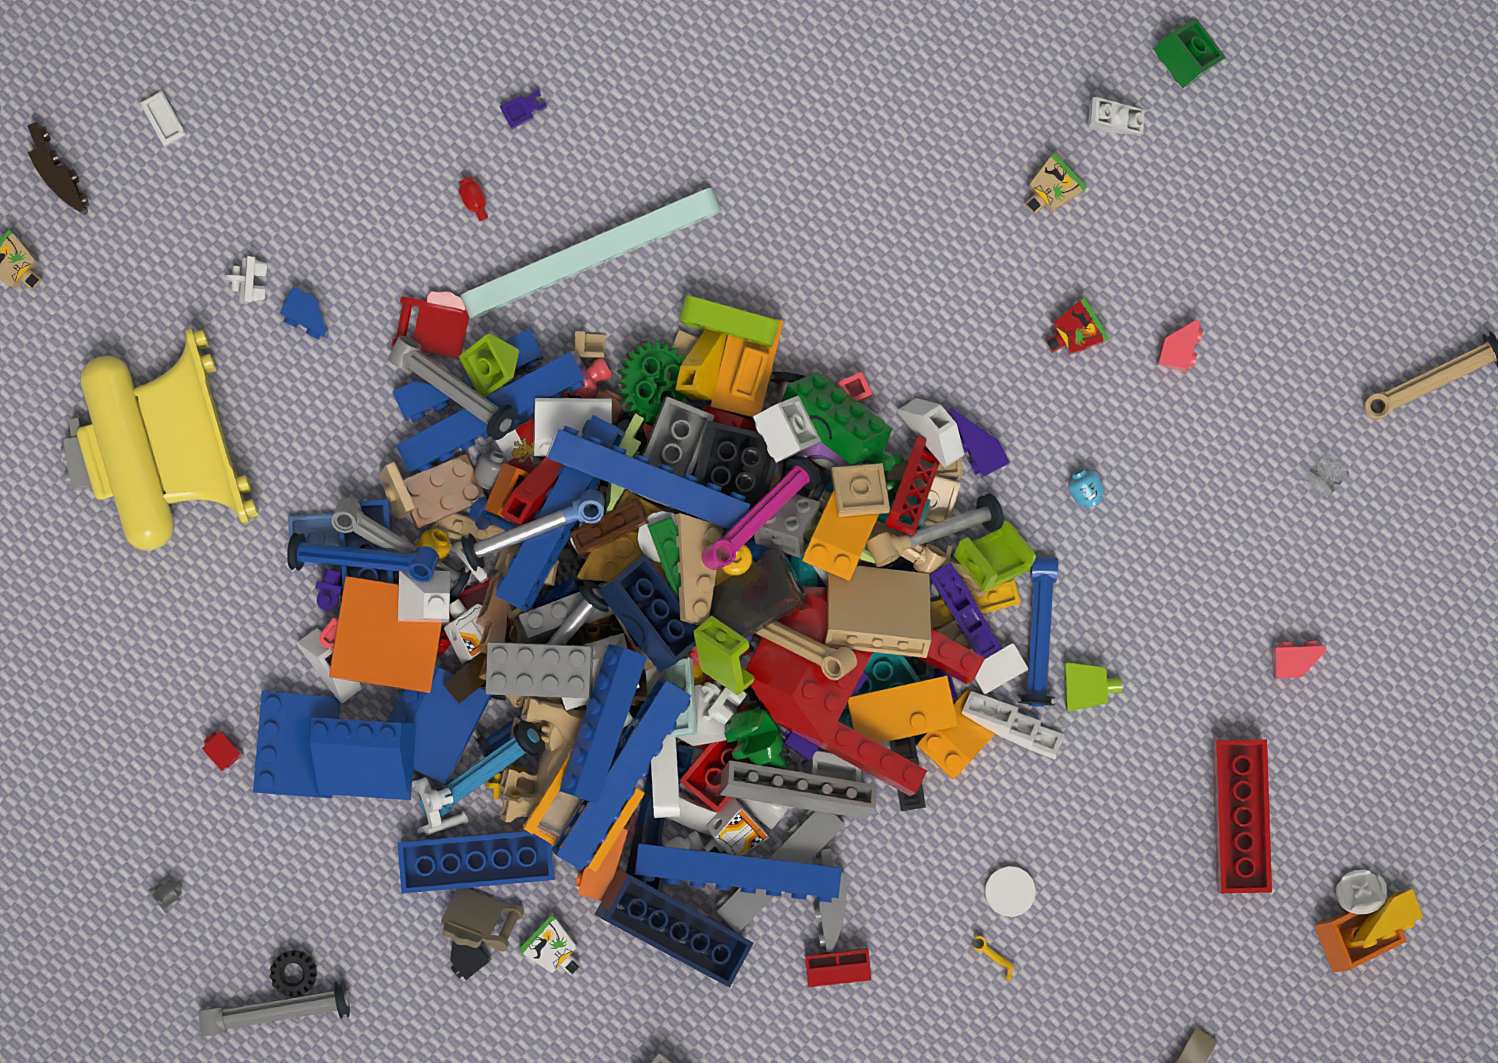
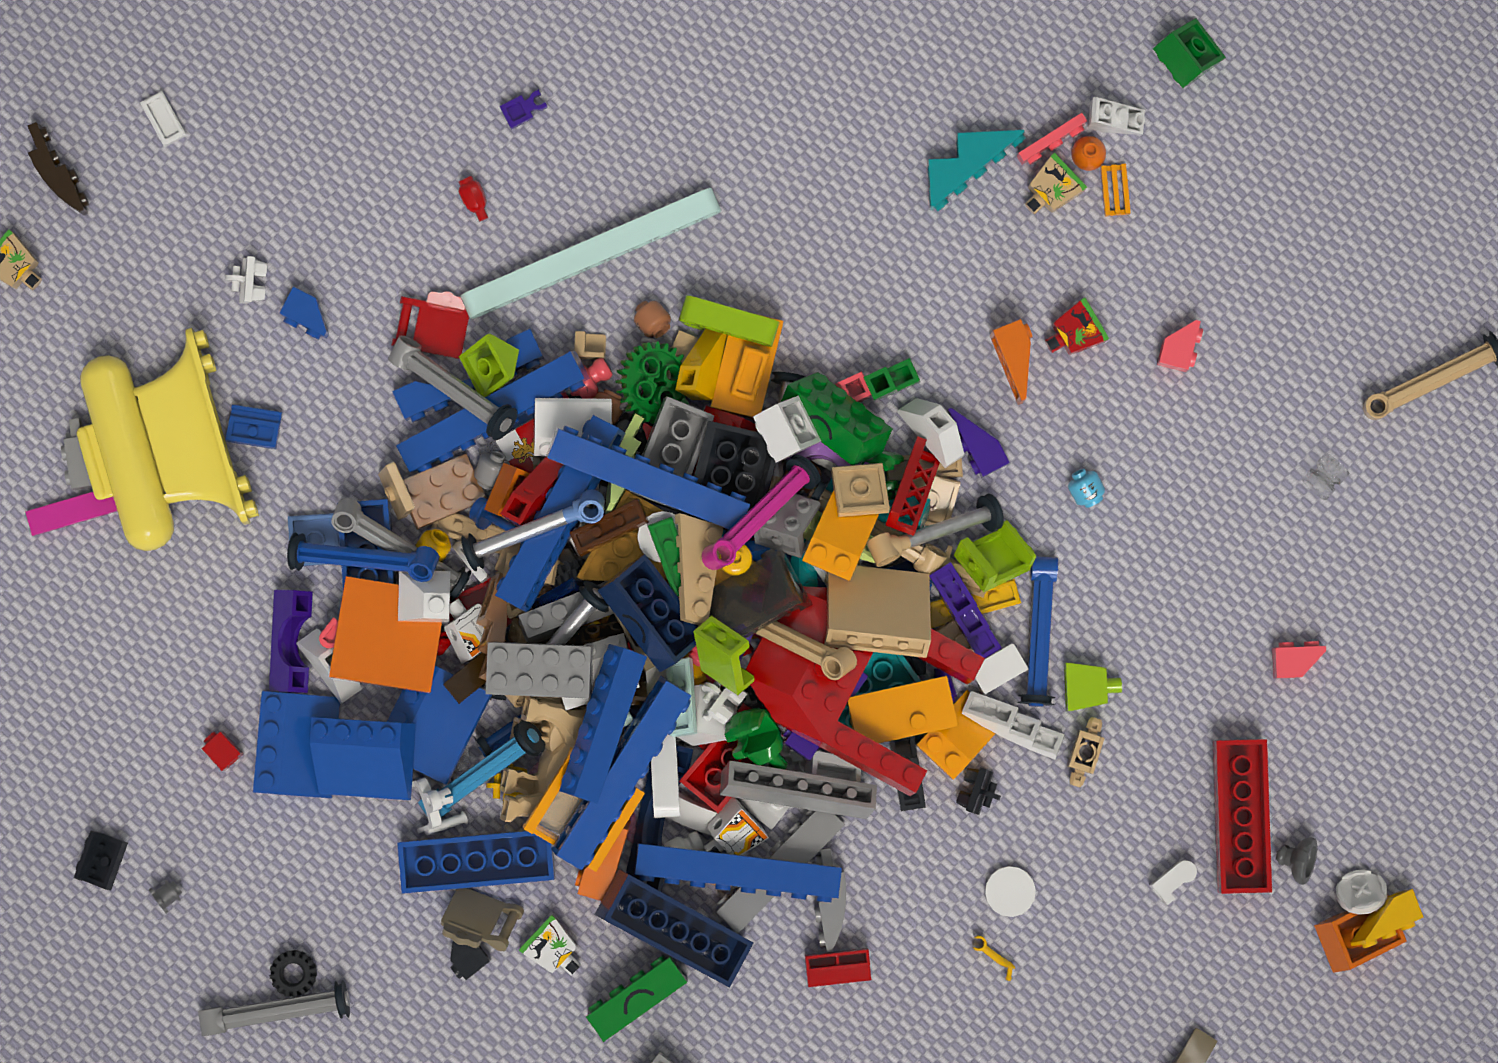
dark purple hips [315,569,343,611] -> none
none -> dark pink tile [25,492,117,536]
none -> black bracket [74,830,128,891]
none -> blue plate [225,404,283,450]
none -> dark purple arch [269,590,313,693]
none -> green brick [586,955,688,1042]
none -> nougat head [634,301,671,338]
none -> green brick [863,358,921,400]
none -> teal slope [927,130,1026,212]
none -> black hips [956,767,1001,815]
none -> orange slope [990,319,1033,405]
none -> coral plate [1017,113,1087,165]
none -> tan piece [1067,717,1105,788]
none -> orange brick [1071,136,1106,171]
none -> light orange tile [1100,164,1131,217]
none -> white leg [1149,860,1197,905]
none -> dark grey hair [1276,837,1318,885]

